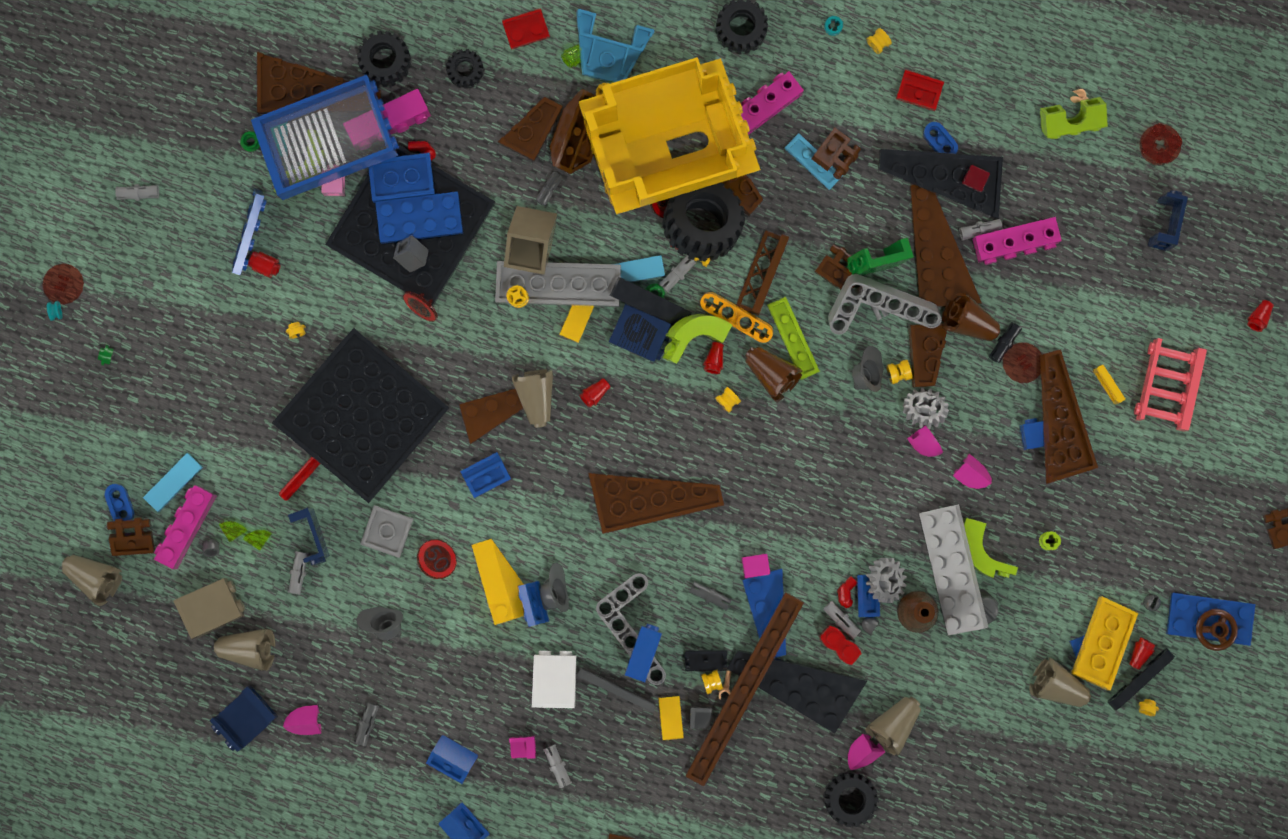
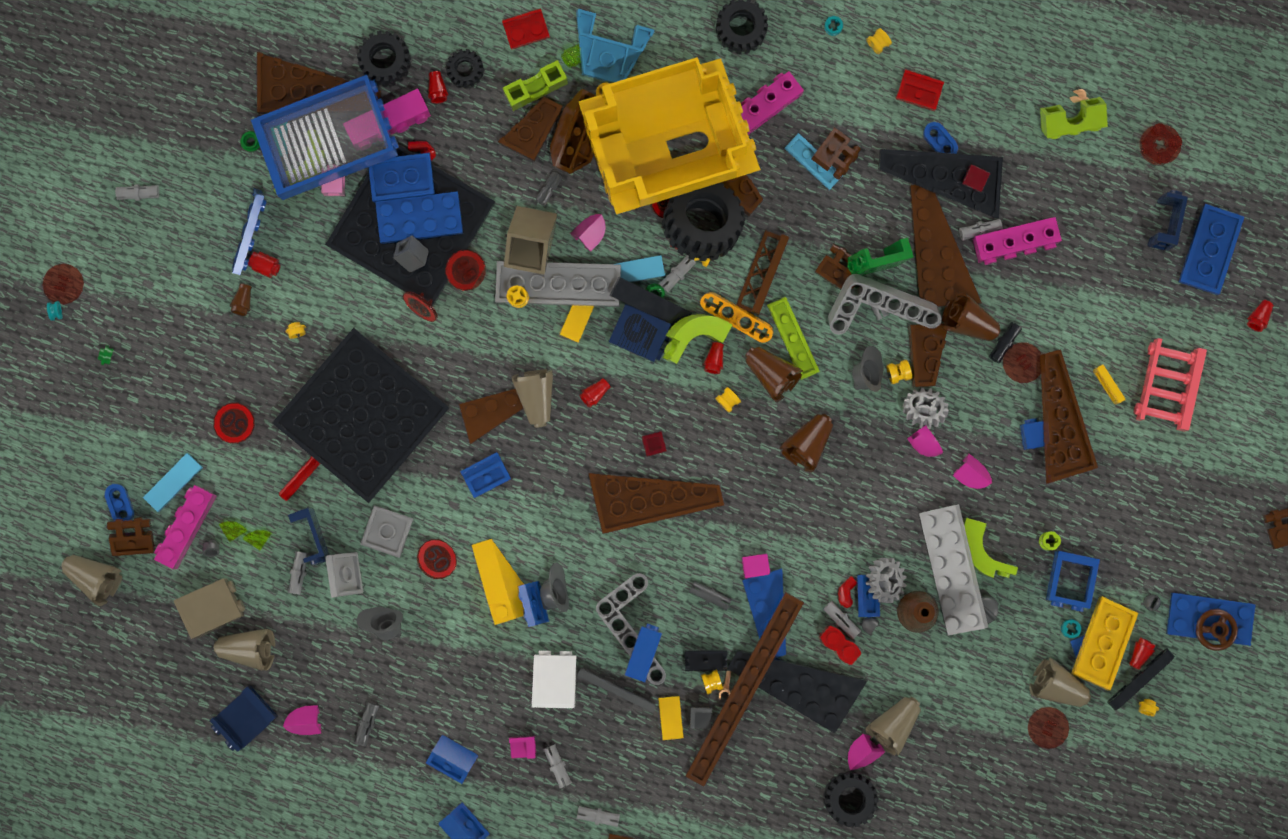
none -> piece [213,403,255,444]
none -> reddish brown cone [230,284,252,316]
none -> light grey tile [325,552,363,598]
none -> red cone [428,71,448,104]
none -> clear red piece [446,250,486,291]
none -> lime arch [503,60,568,111]
none -> dark pink brick [570,214,606,252]
none -> light grey pin [576,806,620,827]
none -> dark red tile [642,431,667,457]
none -> reddish brown cone [780,414,833,473]
none -> clear red piece [1028,707,1069,749]
none -> blue window [1046,551,1100,612]
none -> teal bush [1061,619,1081,638]
none -> blue plate [1179,204,1244,295]

